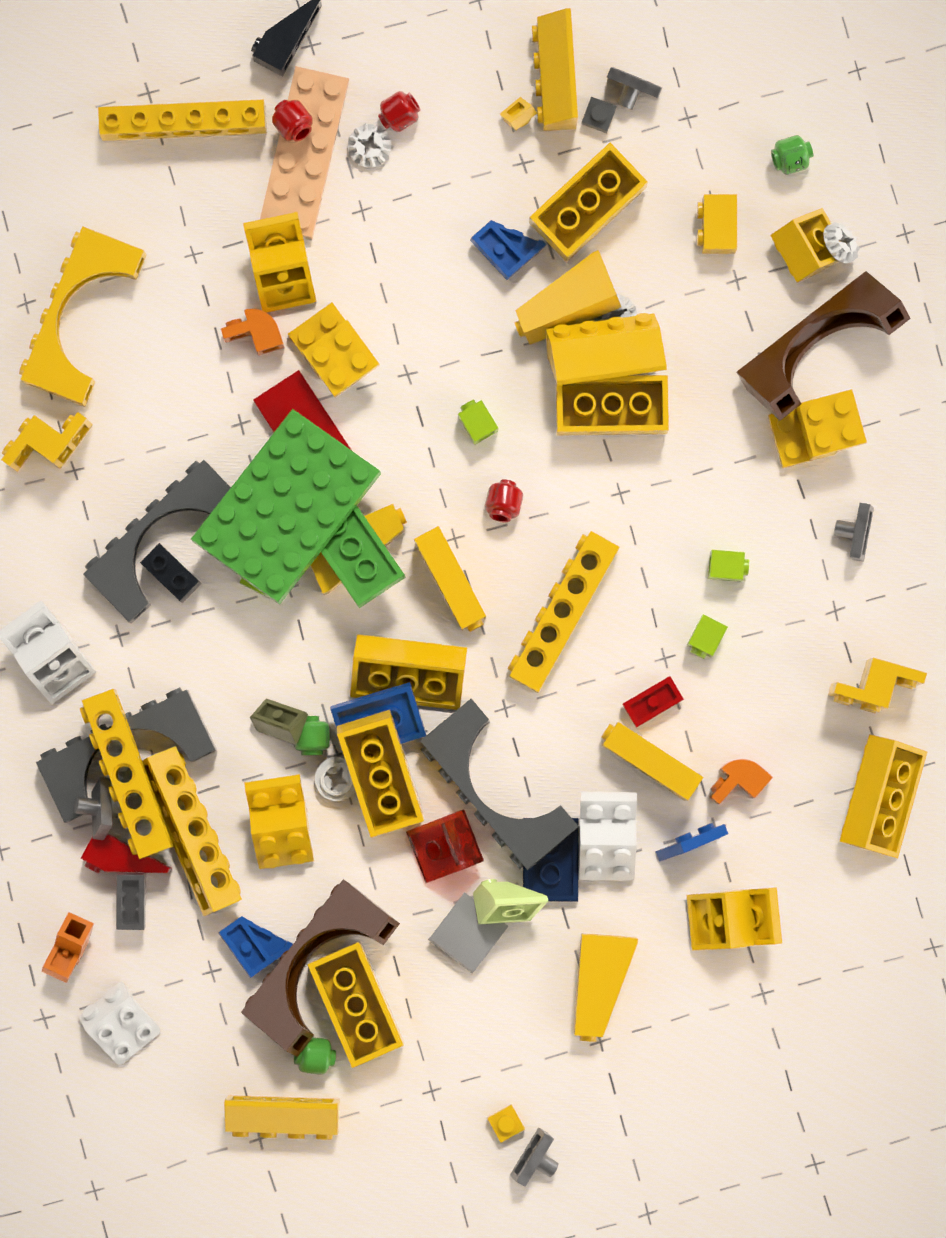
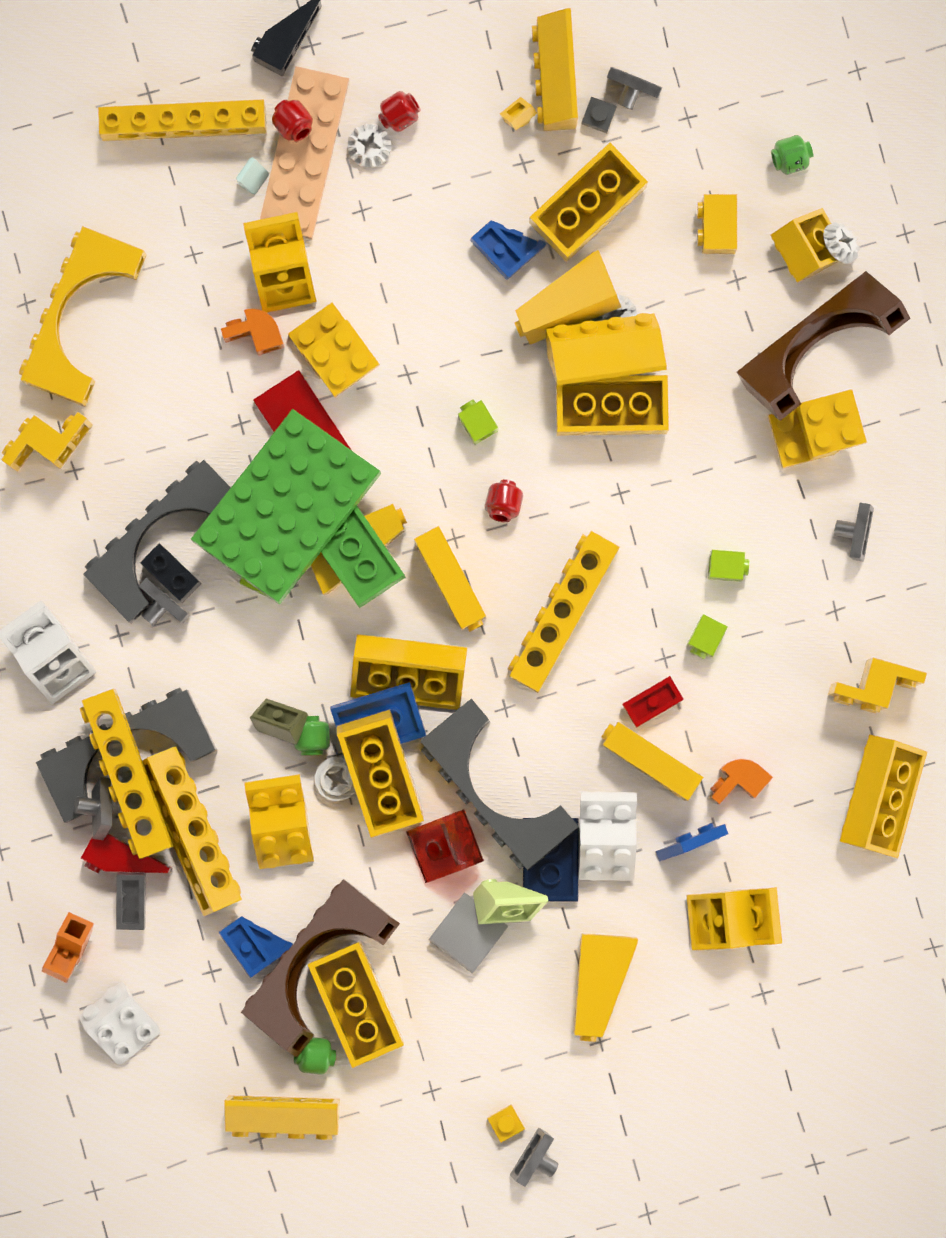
none -> flat silver tile [139,578,190,626]
none -> light aqua slope [236,157,269,195]

